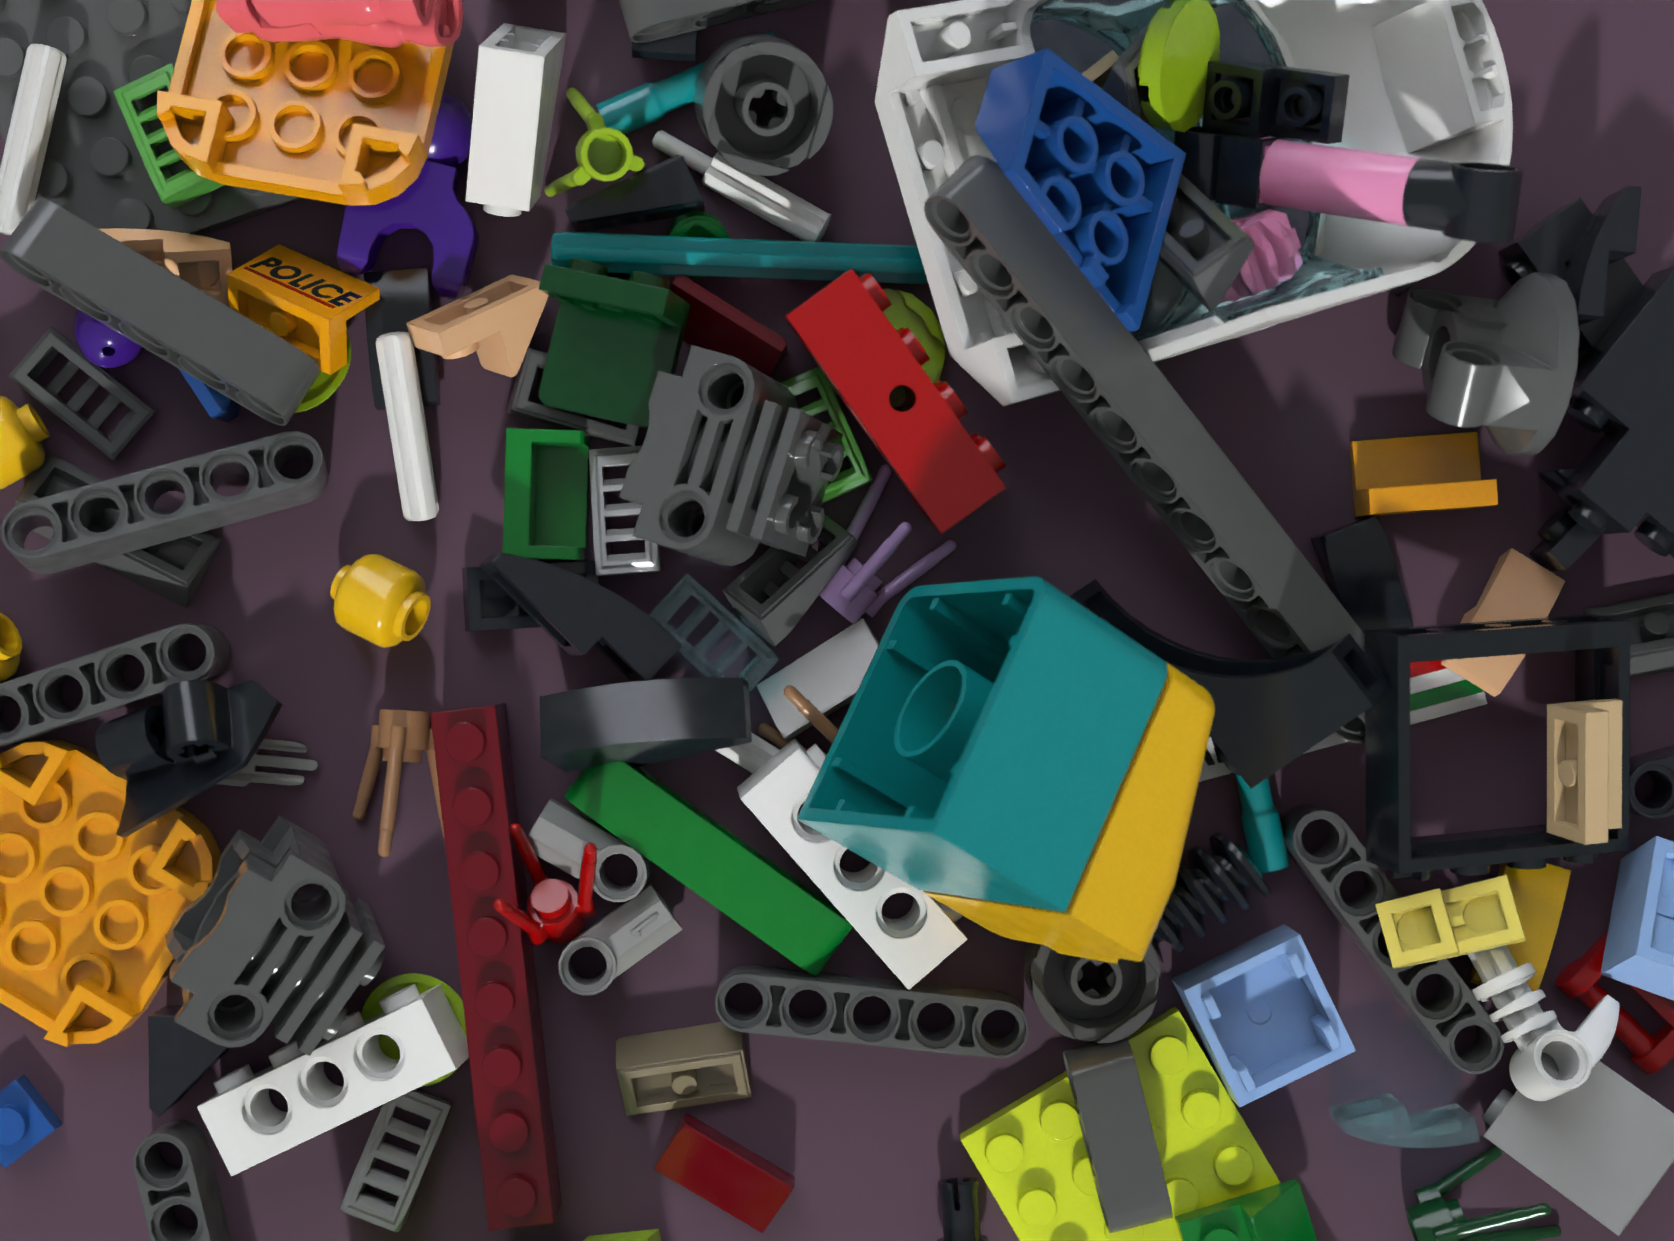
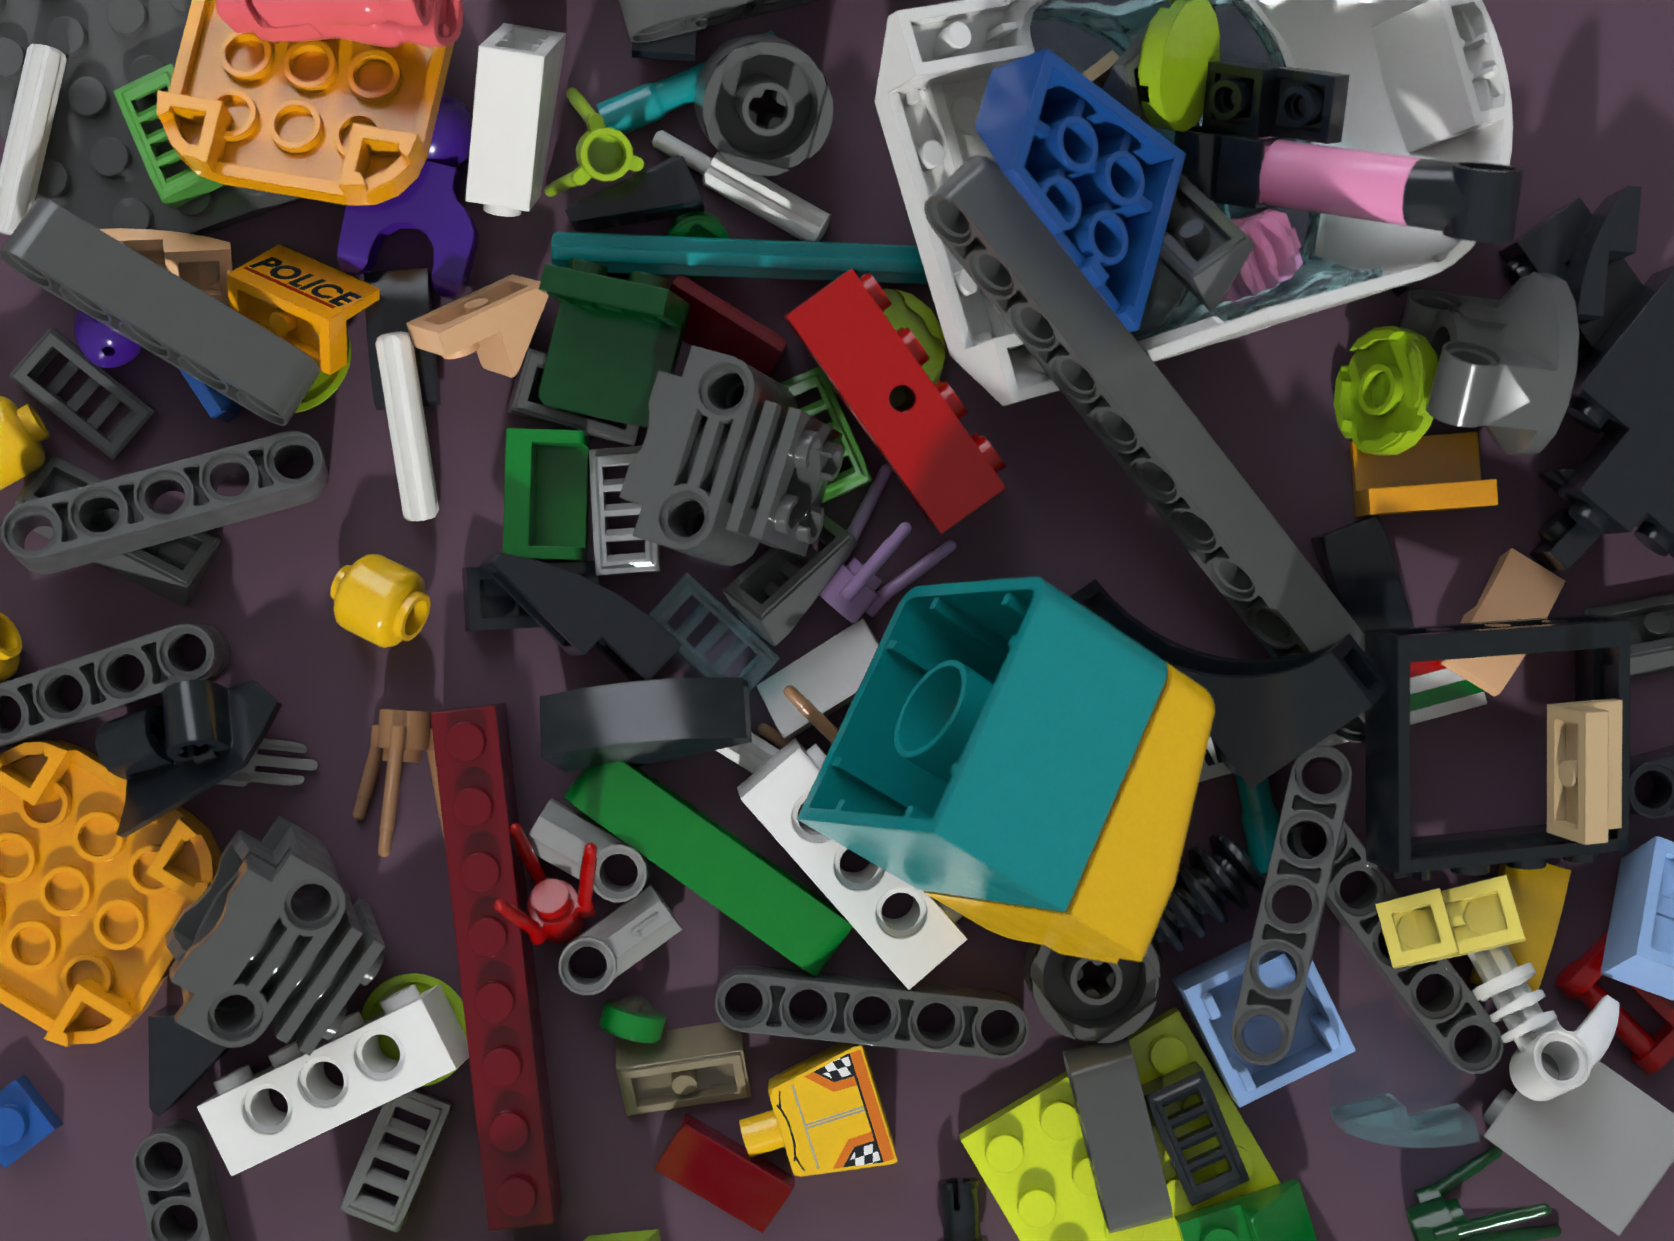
none -> green tile [599,994,666,1043]
none -> yellow torso [739,1042,898,1177]
none -> black slope [1141,1061,1250,1206]
none -> dark grey beam [1231,745,1352,1065]
none -> lime tile [1333,326,1438,455]

